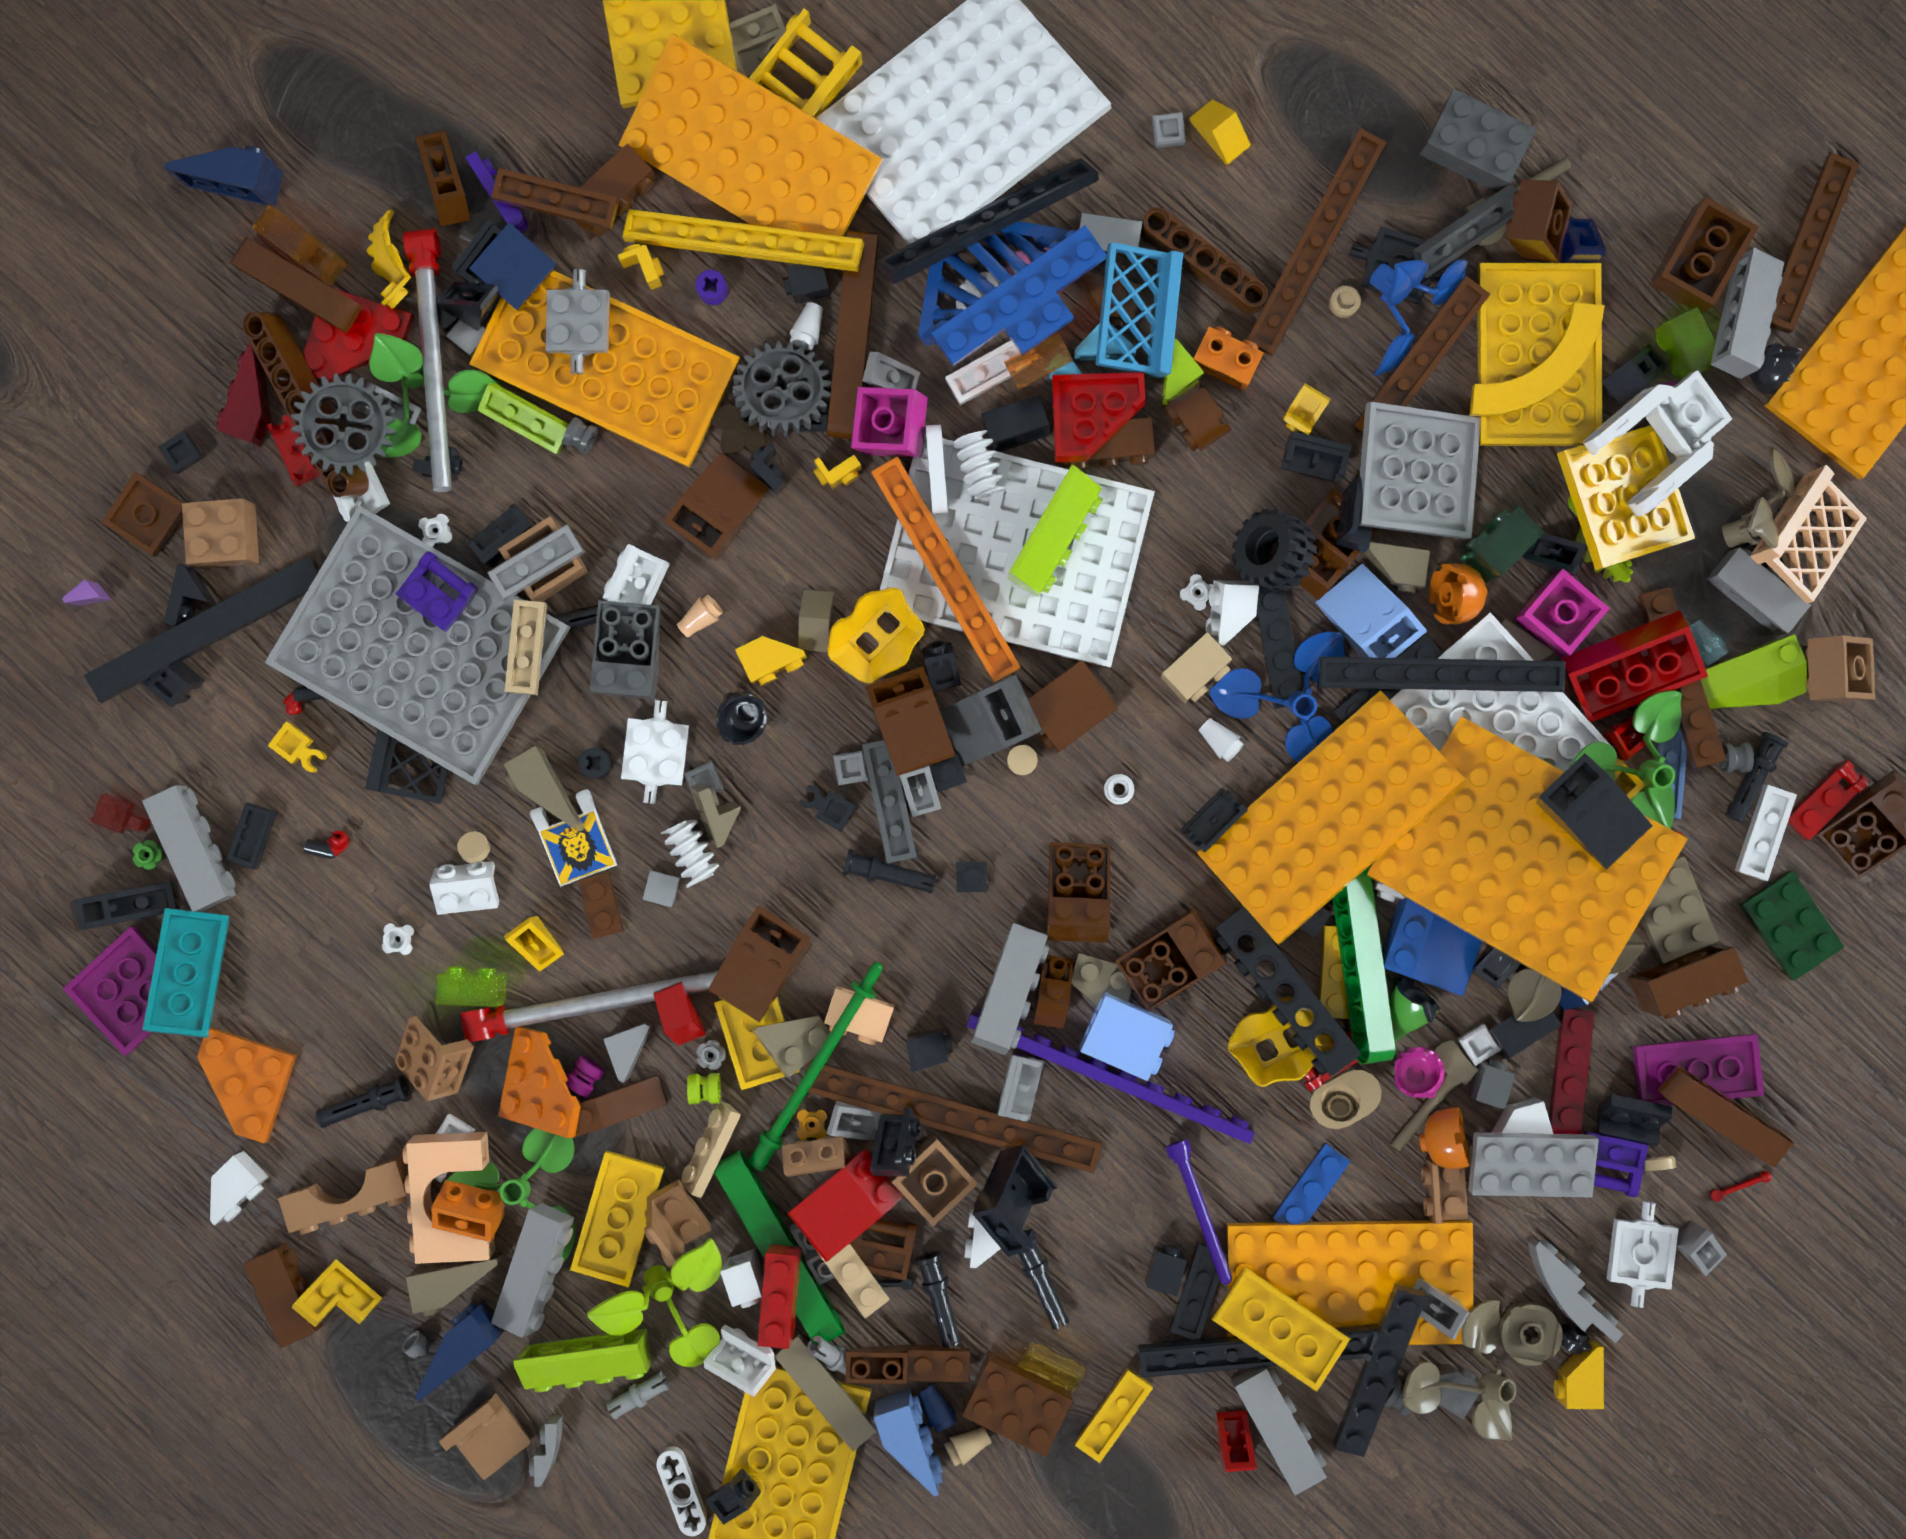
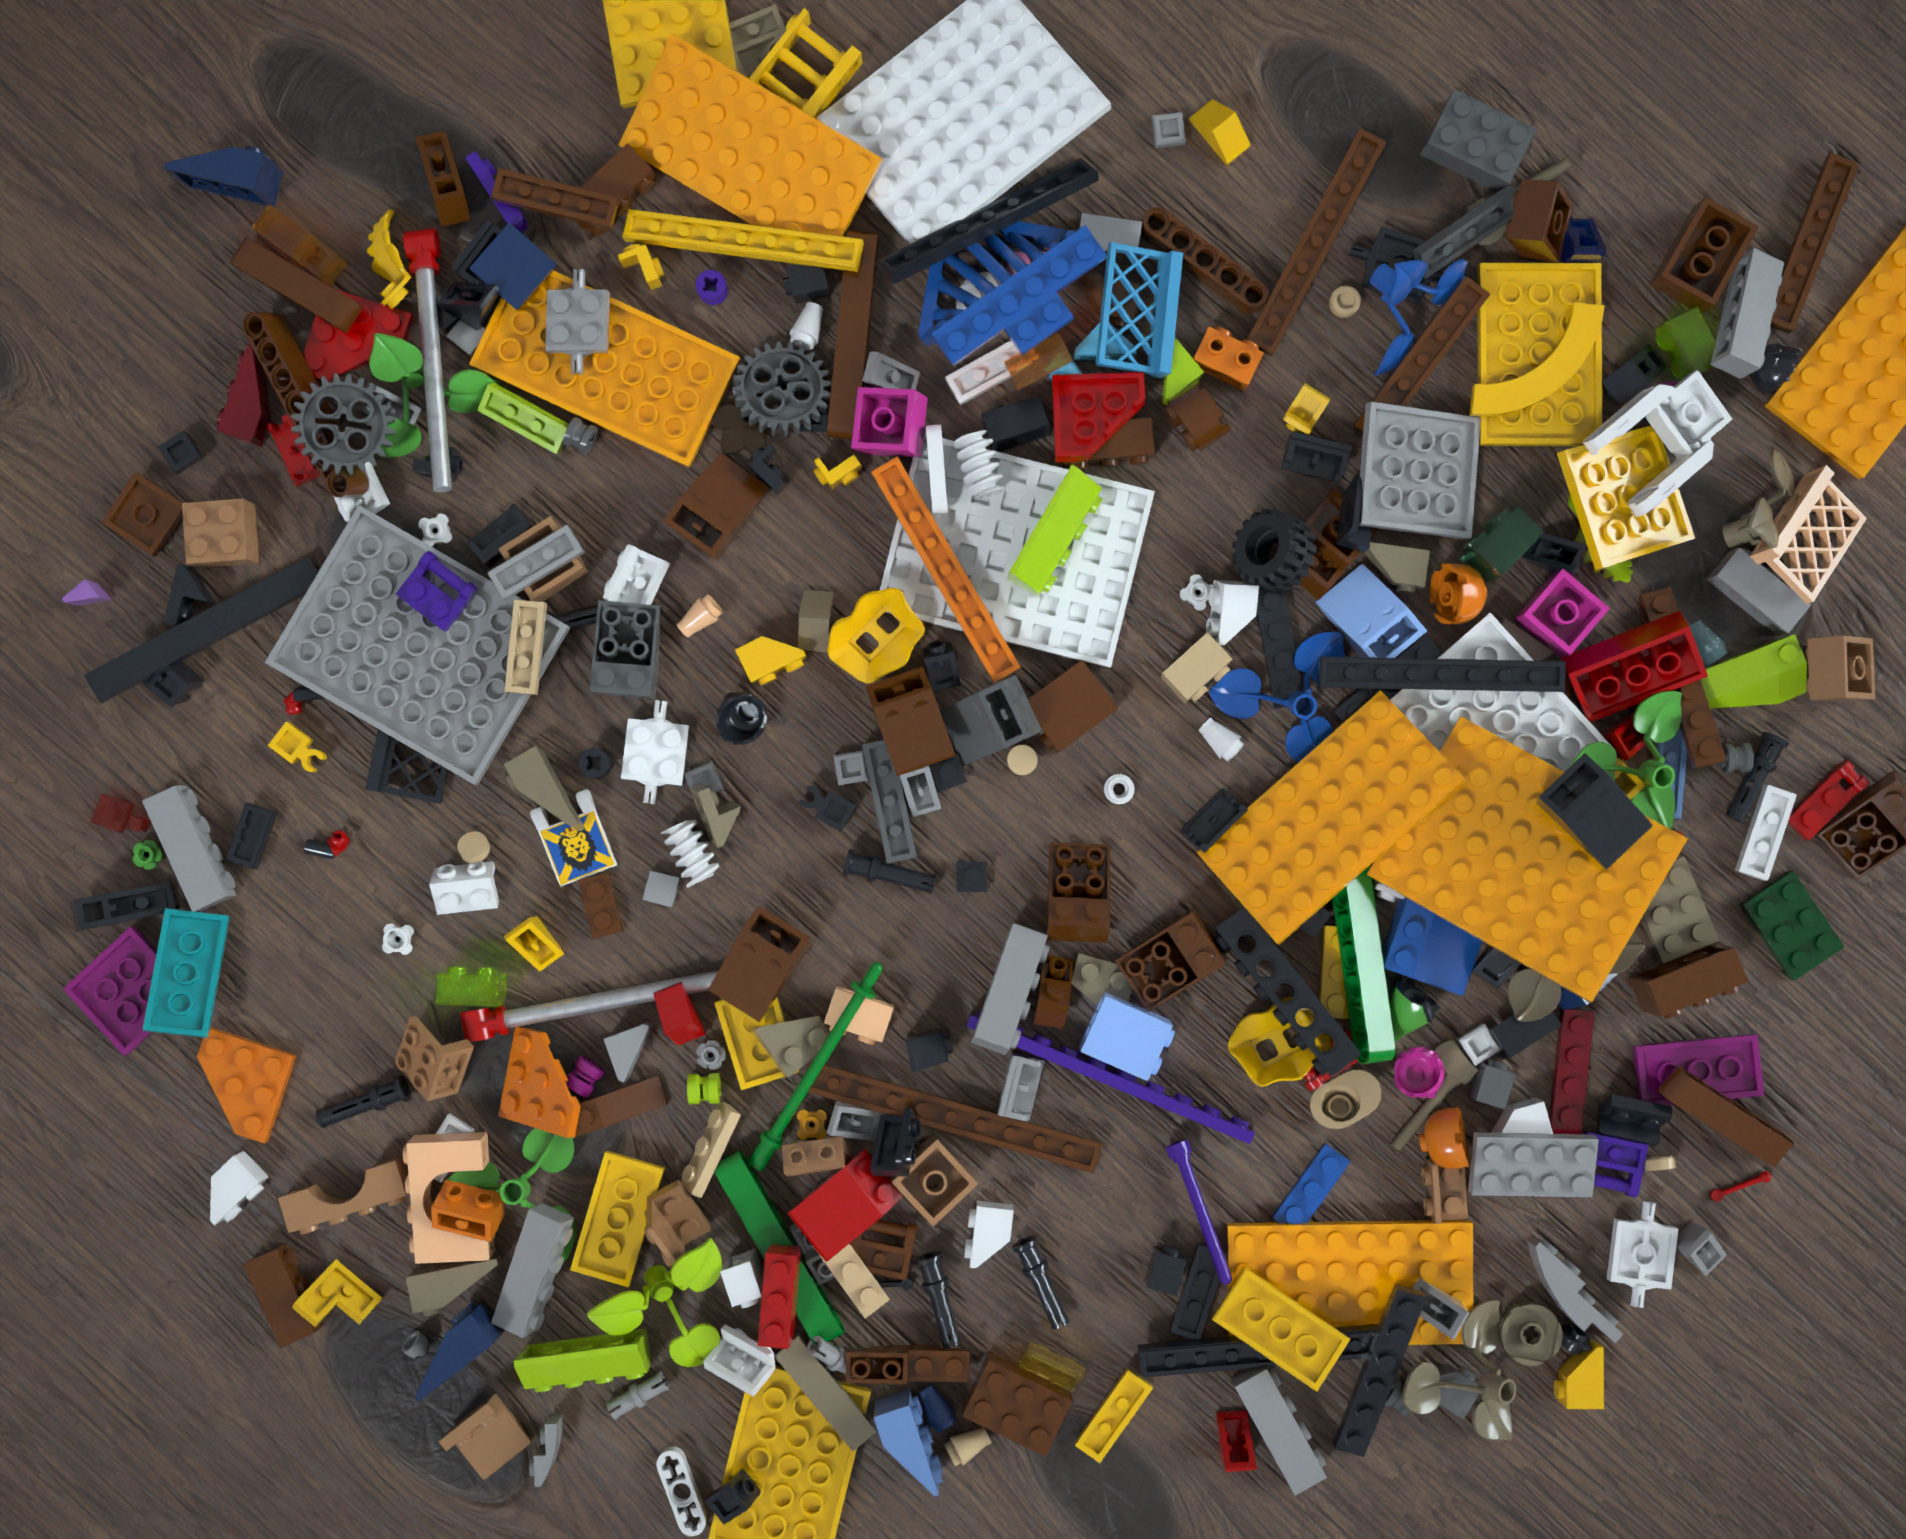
black piece [972,1144,1058,1257] -> none

